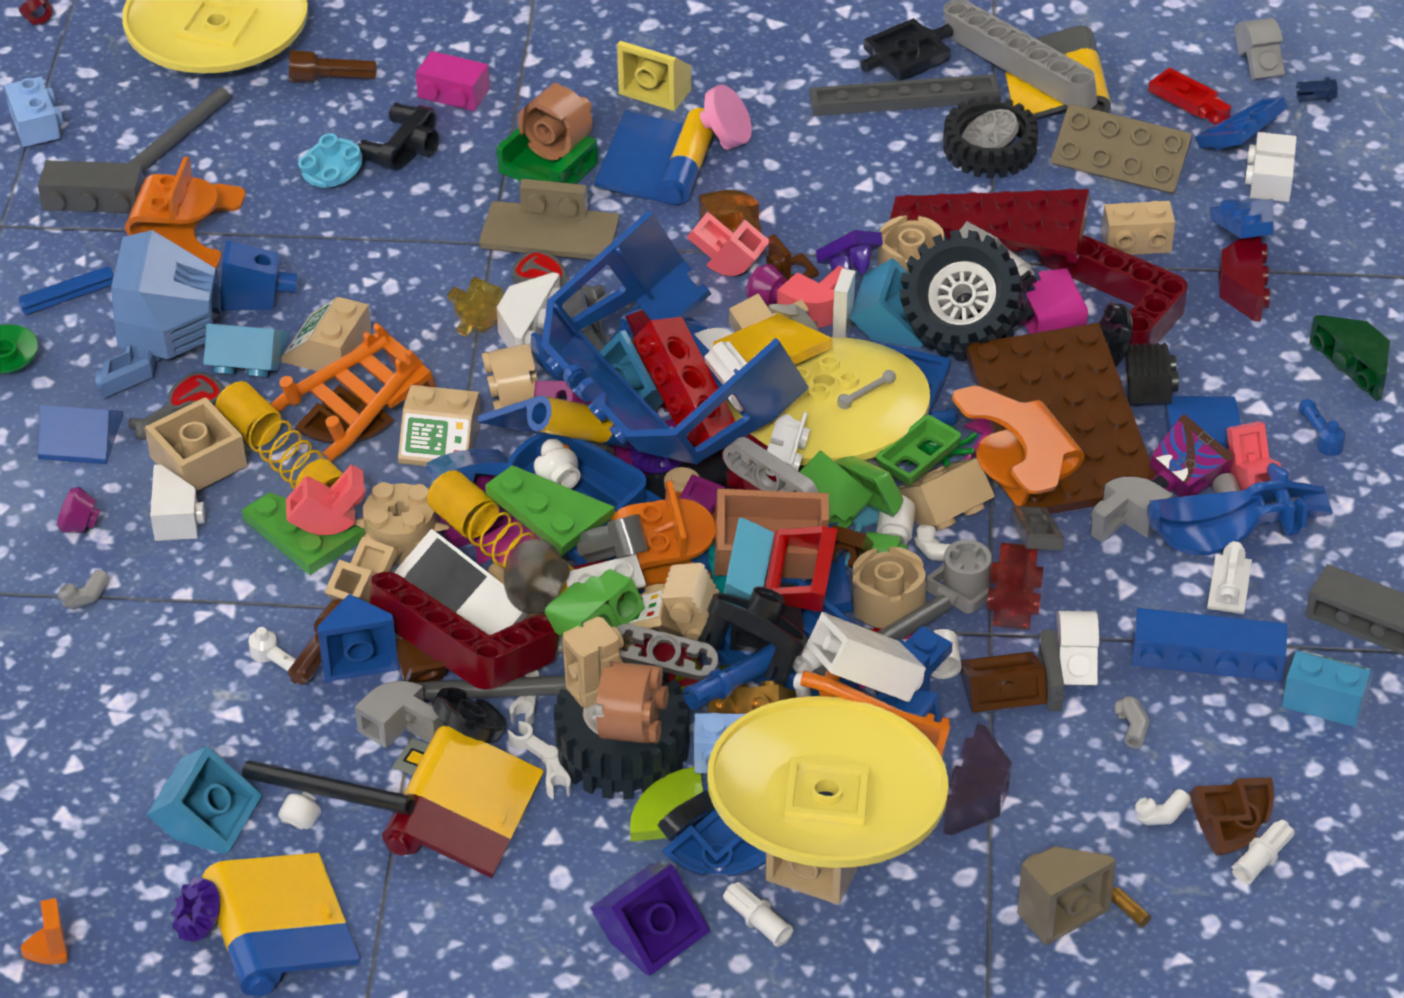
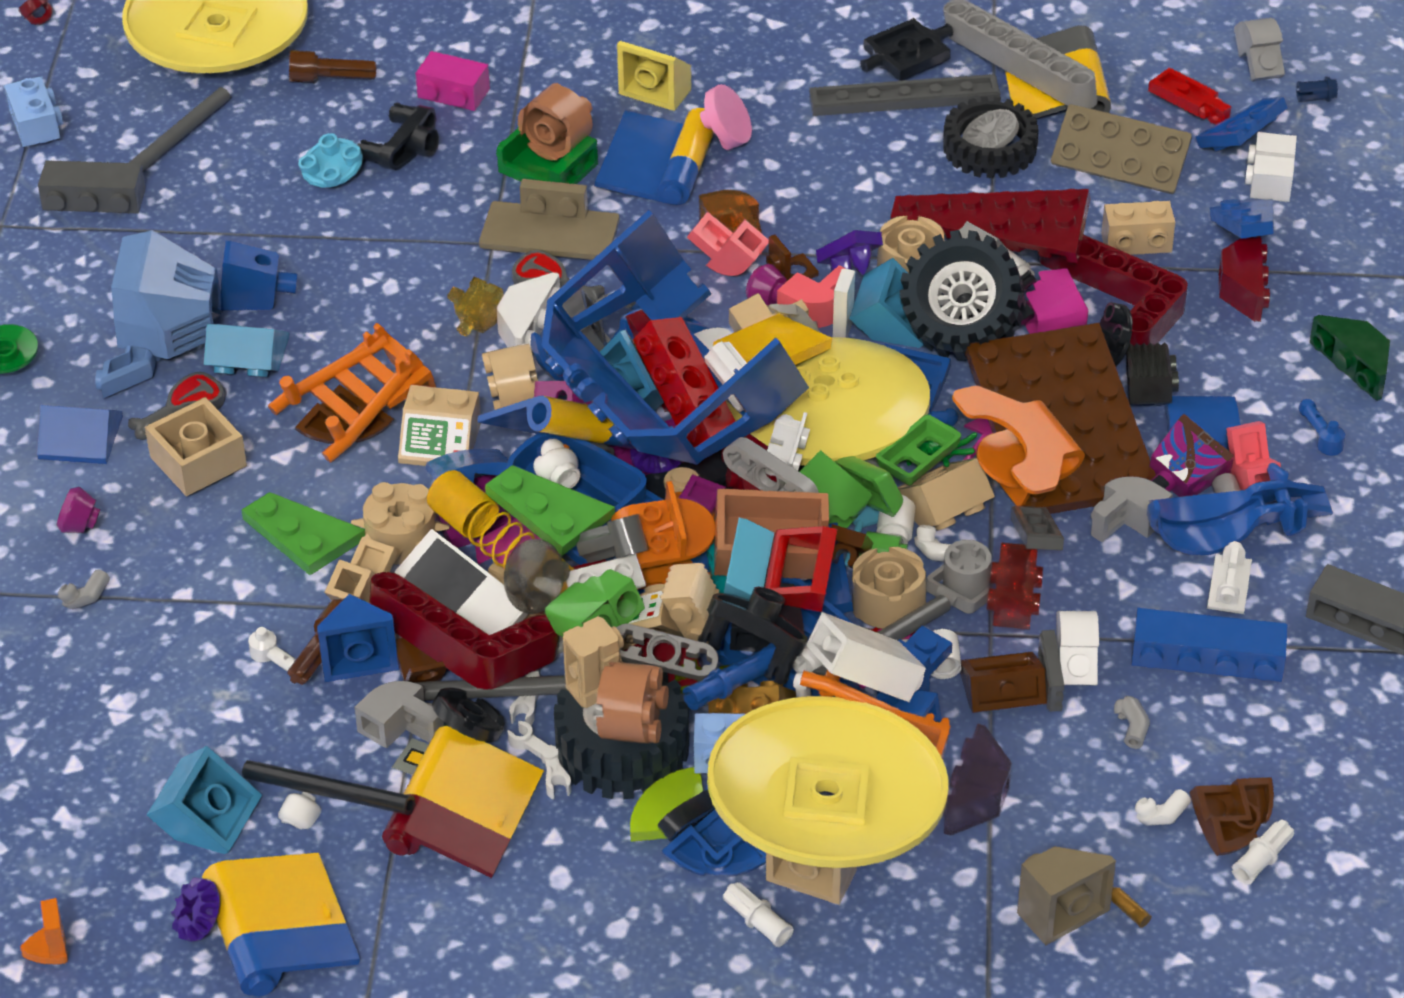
blue axle [18,266,114,315] -> none
orange piece [125,156,246,269] -> none
white slope [150,464,205,541] -> none
yellow piece [215,381,343,489] -> none
tan slope [281,297,372,371] -> none
coral brick [286,464,366,535] -> none
dark purple slope [590,863,710,976] -> none
light grey hinge [837,370,896,409] -> none
dark azure slope [1282,649,1375,728] -> none

